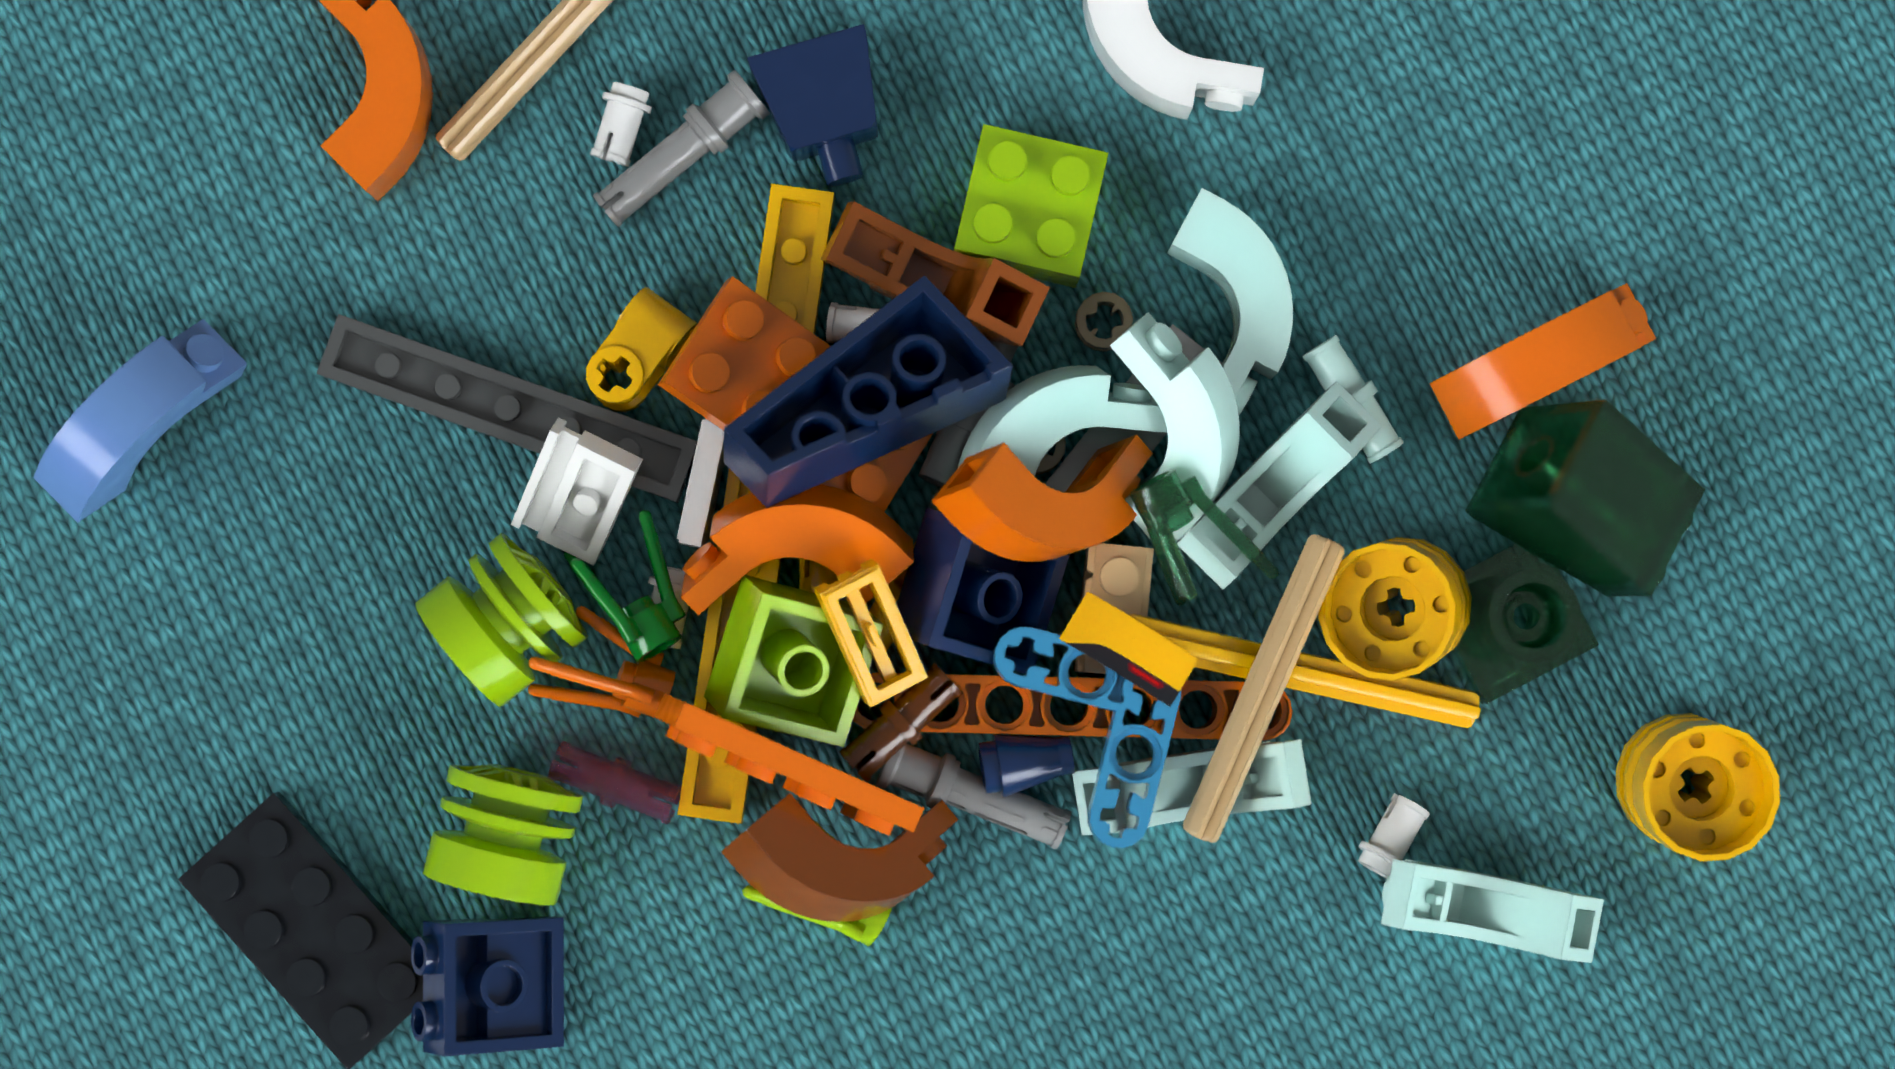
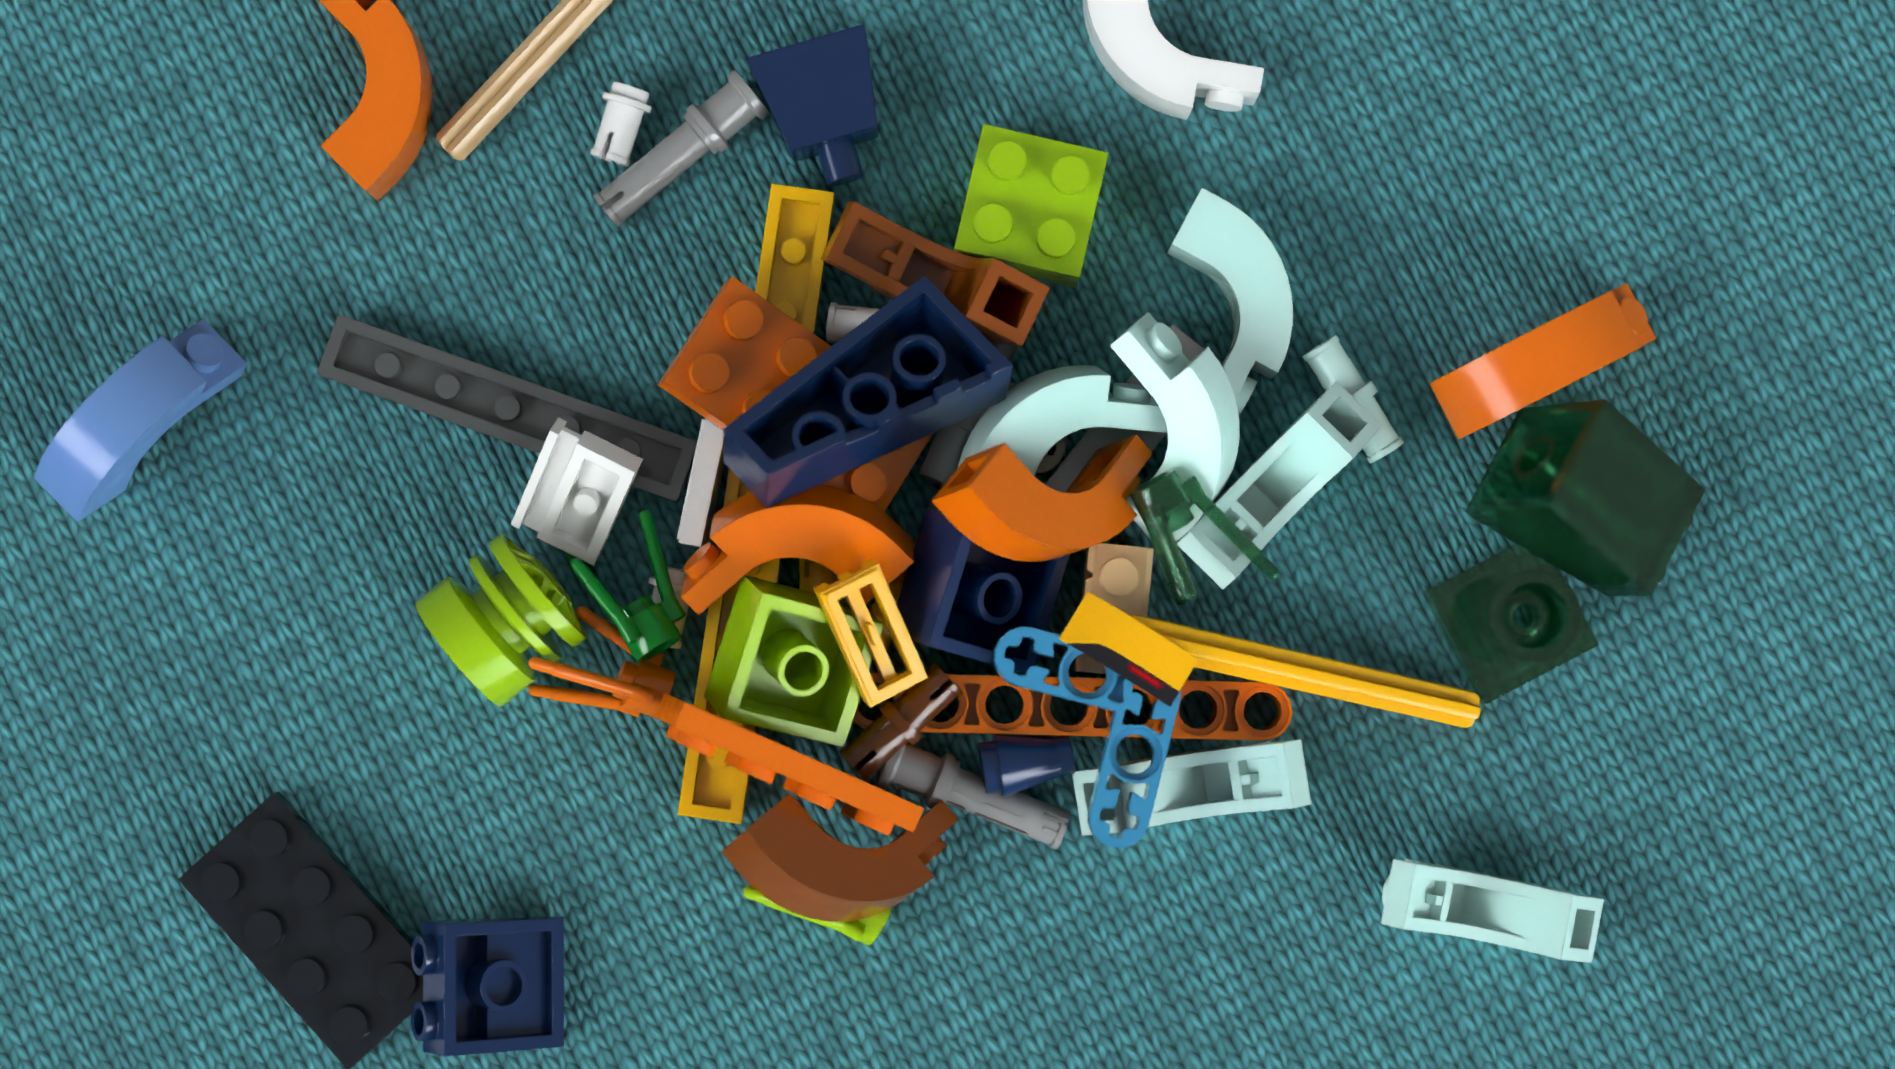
lime wheel [423,763,583,905] -> none
clear pink pin [548,741,682,824] -> none
yellow piece [586,287,698,412] -> none
dark tan bush [1075,292,1133,352] -> none
tan axle [1183,534,1344,843] -> none
yellow wheel [1318,537,1472,681] -> none
white pin [1358,793,1430,879] -> none
yellow wheel [1615,713,1780,861] -> none

